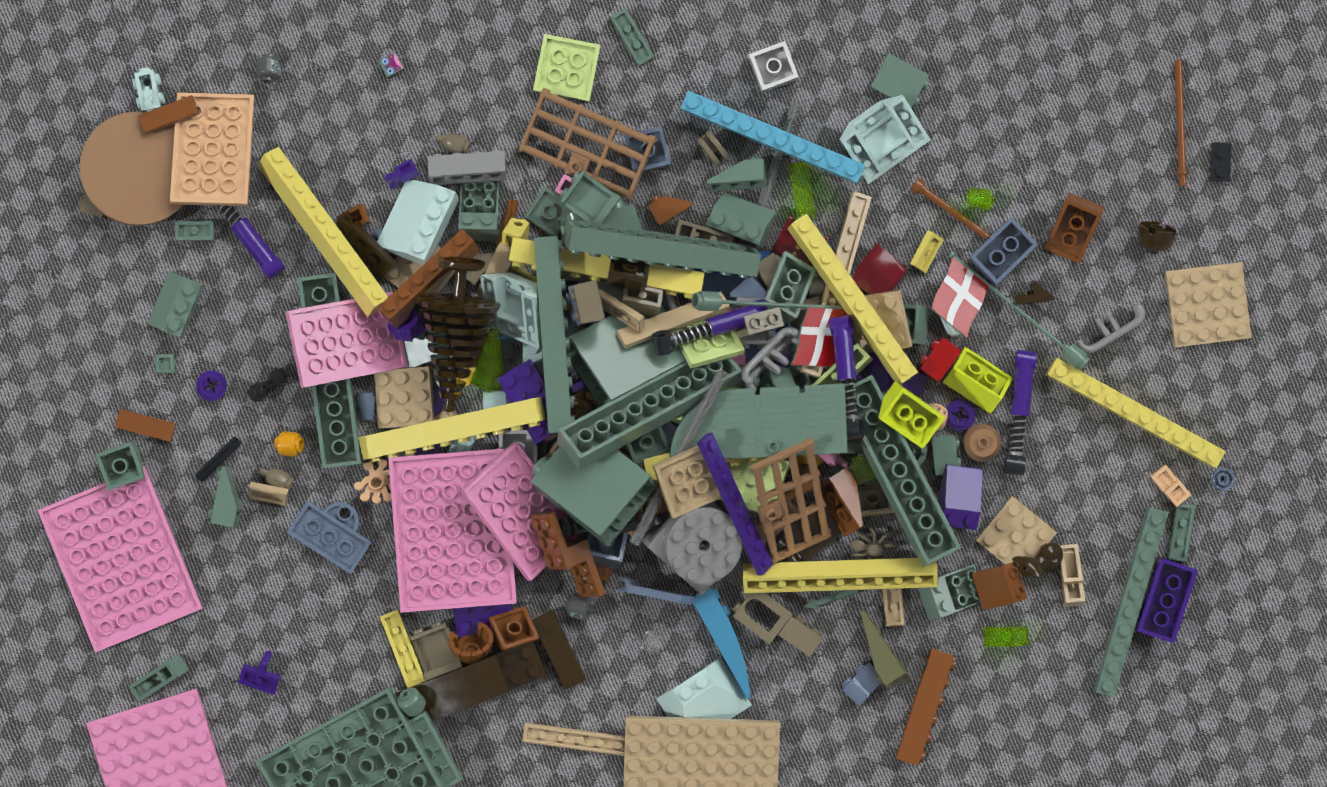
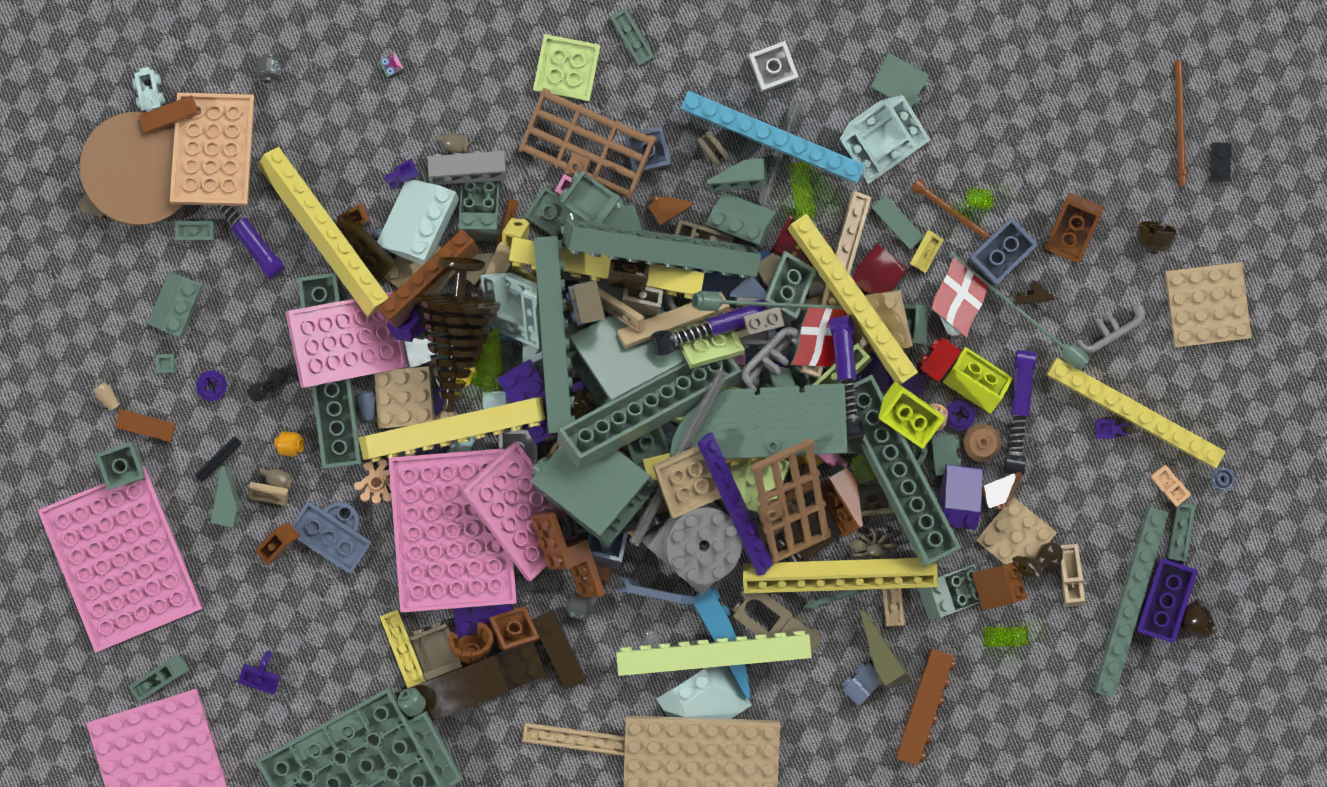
none -> tan cone [93,382,120,411]
none -> dark orange brick [255,522,300,565]
none -> yellowish green brick [616,630,812,676]
none -> sand green tile [871,194,924,250]
none -> slope [982,472,1022,510]
none -> dark purple plate [1095,419,1129,439]
none -> dark brown cylinder [1181,599,1217,638]

